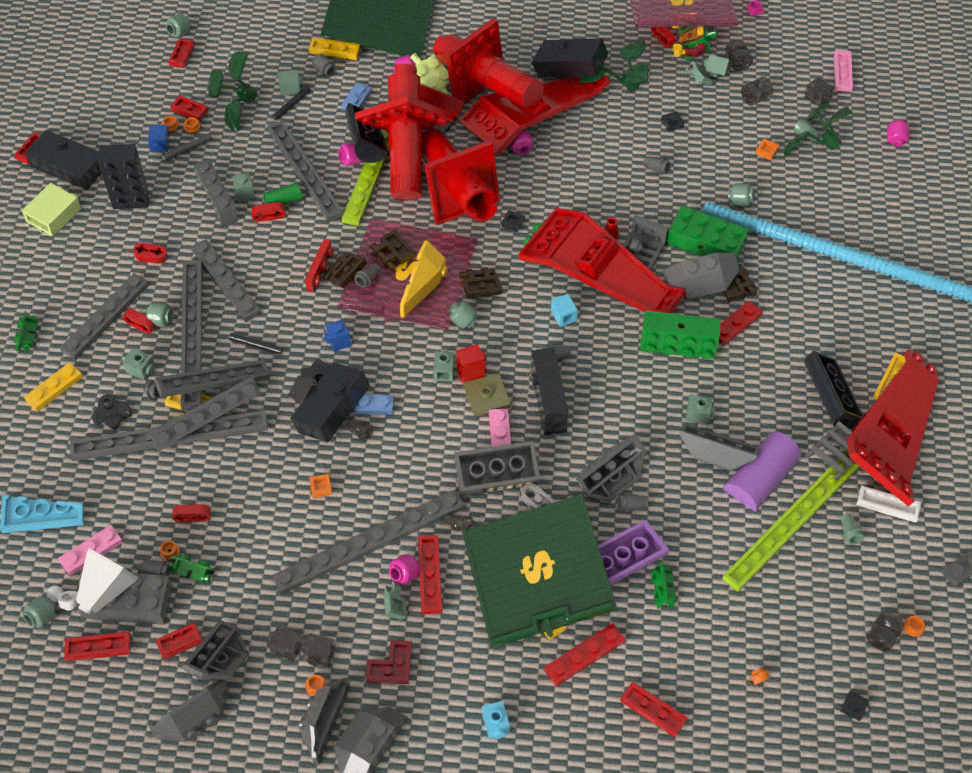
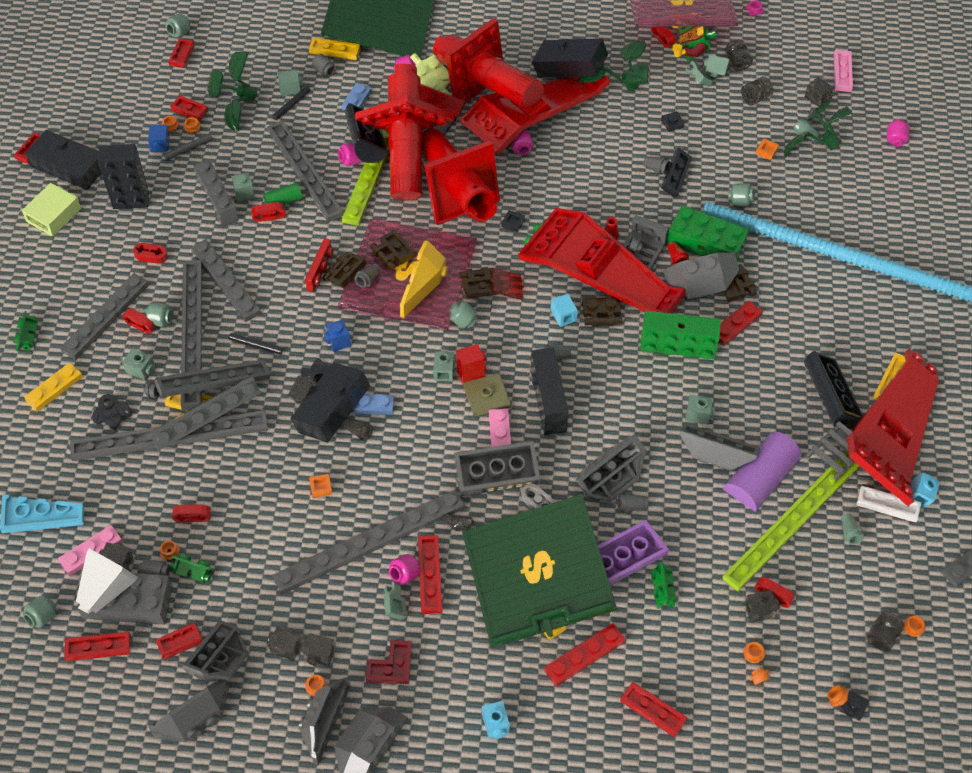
white plate [47,586,78,610] -> none
none -> clear smoke brick [99,542,133,570]
none -> clear red piece [490,268,524,300]
none -> dark brown plate [582,297,622,327]
none -> black plate [661,148,692,198]
none -> red cone [667,242,689,265]
none -> orange plate [743,642,765,663]
none -> clear smoke brick [744,590,779,623]
none -> red beam [755,577,795,608]
none -> orange plate [827,685,848,706]
none -> medium azure brick [911,473,940,508]

